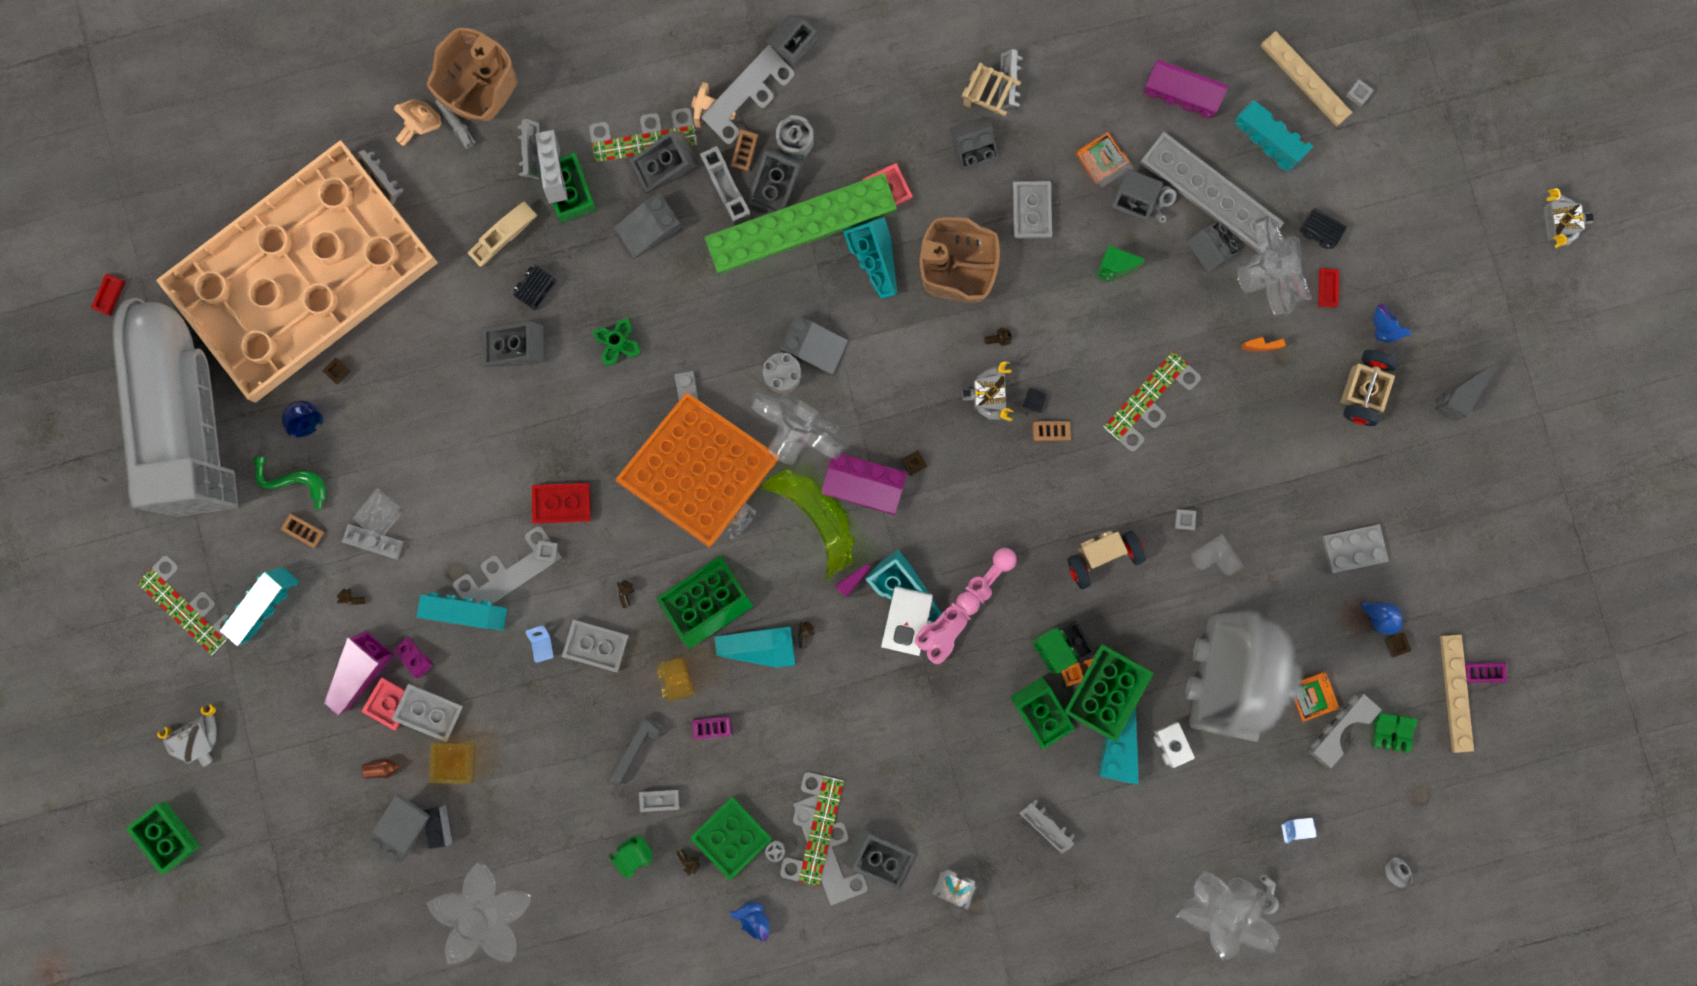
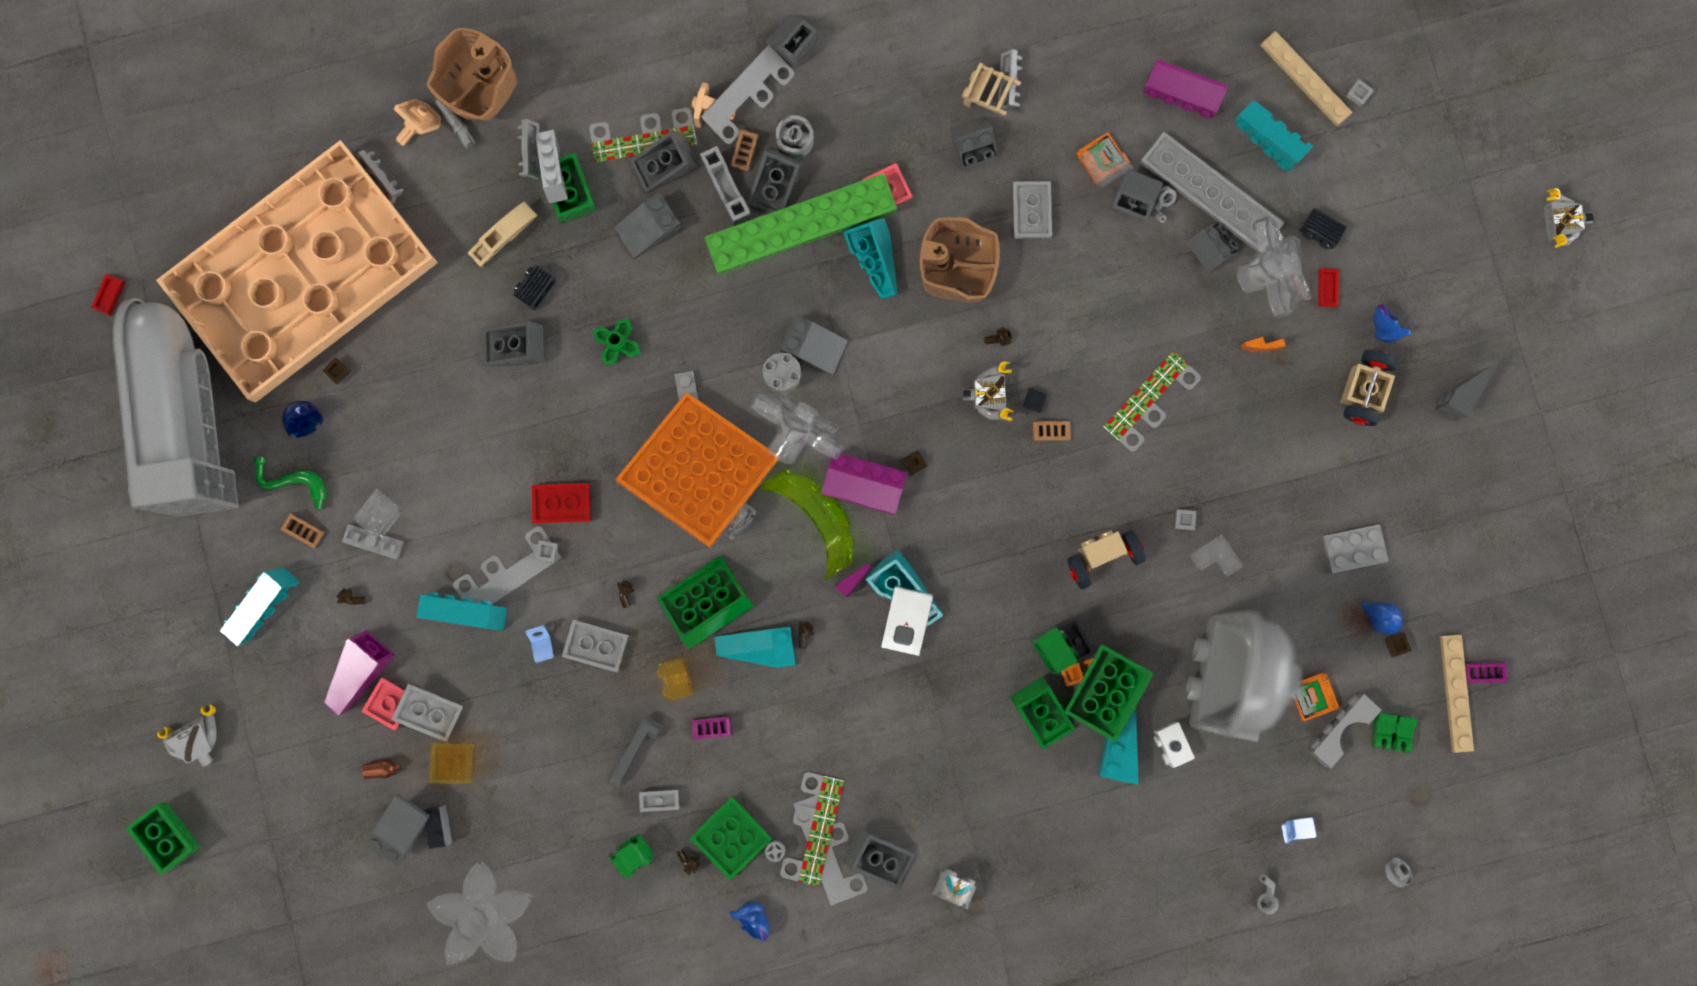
piece [137,556,229,656] -> none
magenta plate [393,637,433,679] -> none
bright pink piece [915,548,1017,664] -> none
light grey plate [1019,800,1074,853] -> none
green slope [1095,246,1145,282] -> none
clear plant [1175,870,1281,961] -> none

